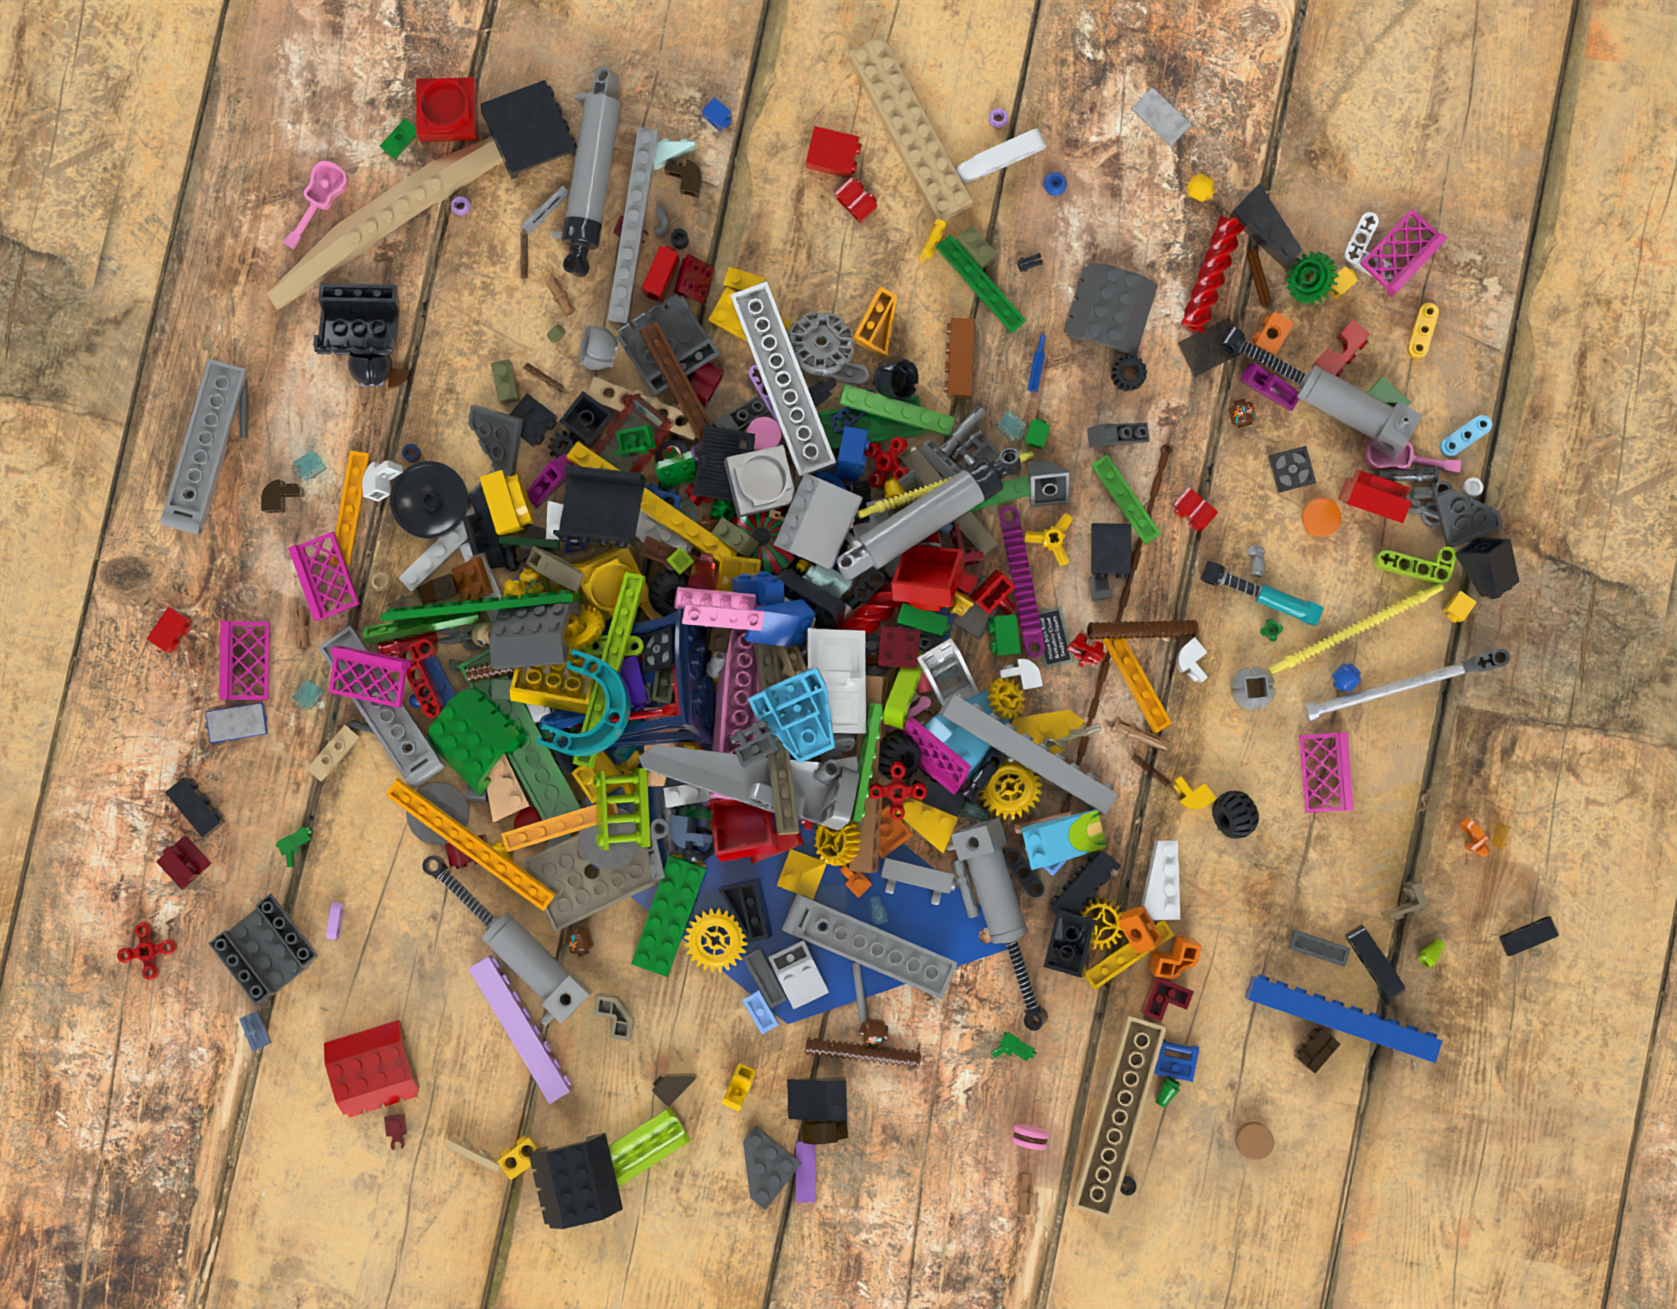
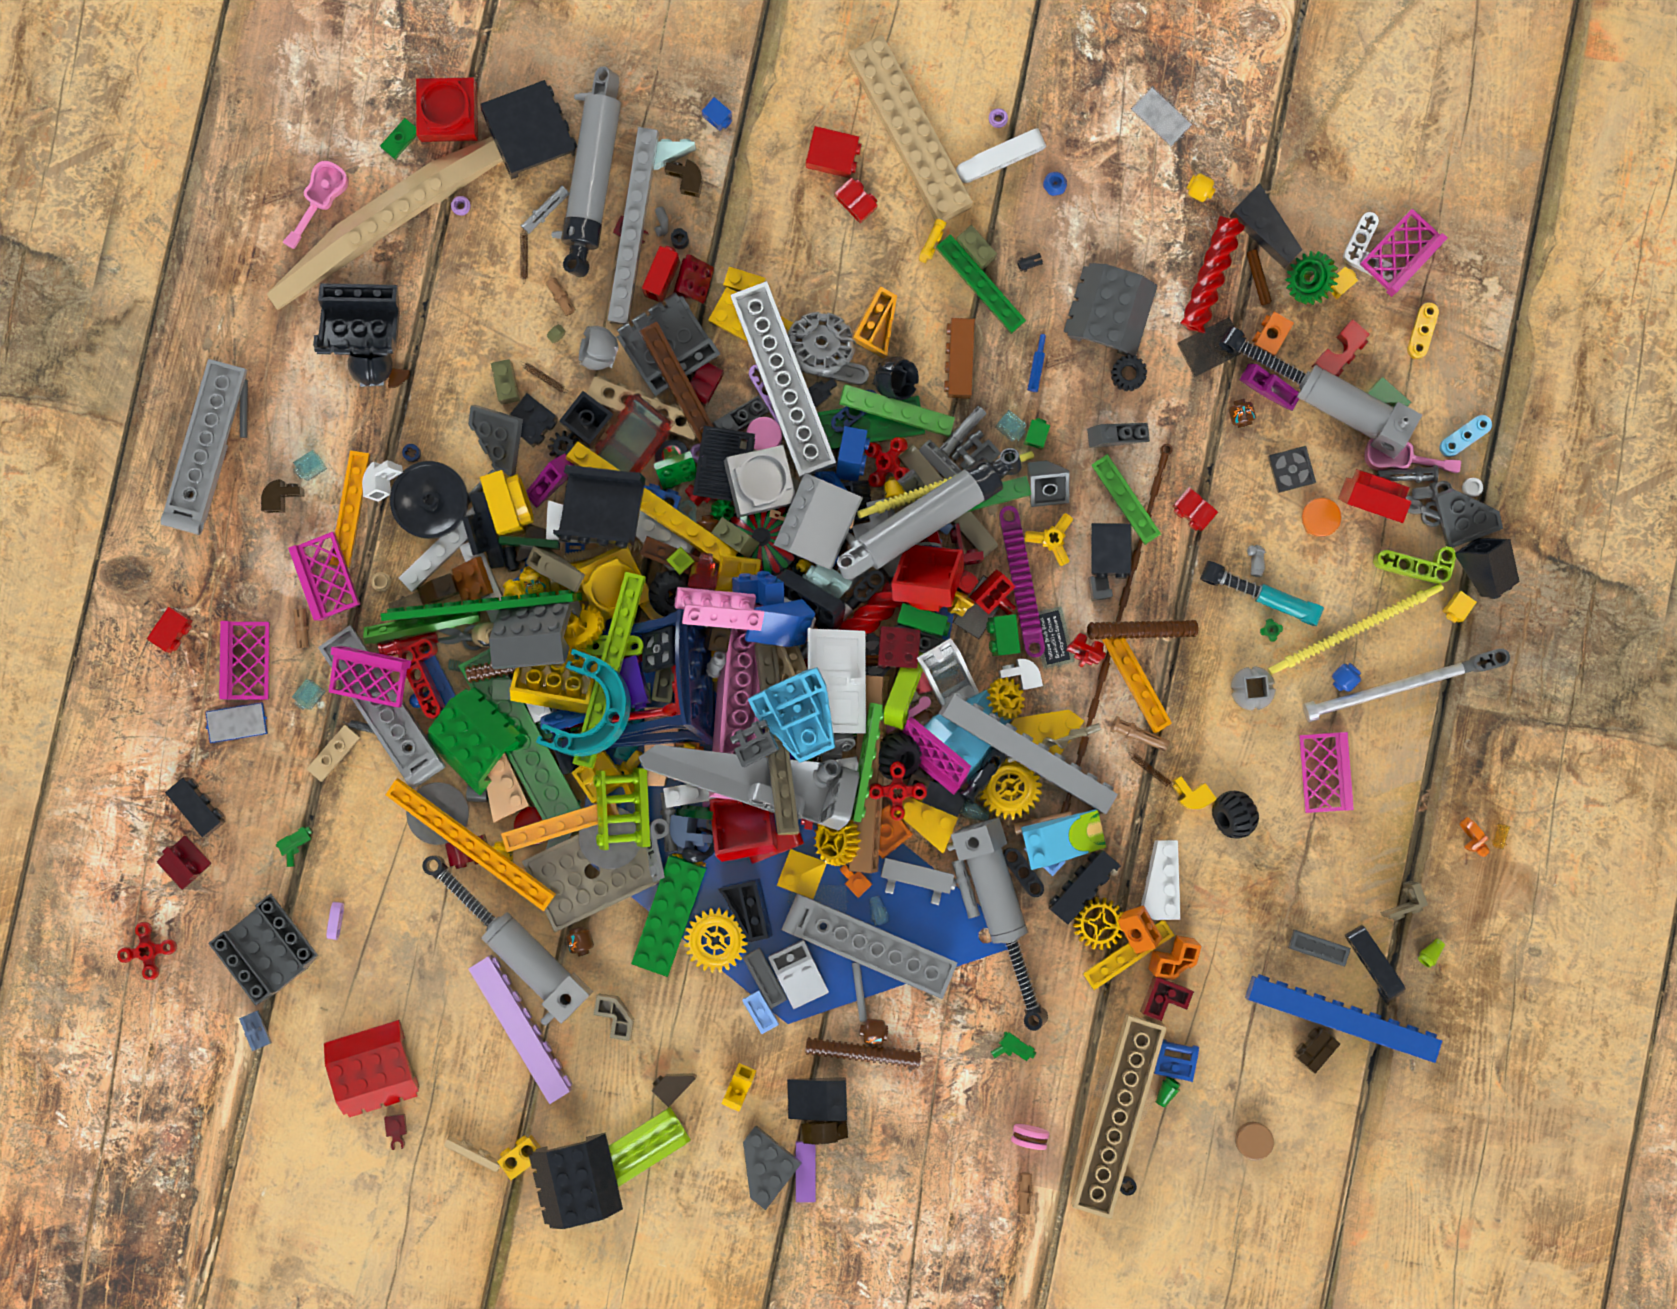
green bracket [613,425,656,458] -> none
black slope [1043,909,1096,978] -> none
white brick [1176,638,1208,683] -> none
black beam [1499,916,1559,956] -> none

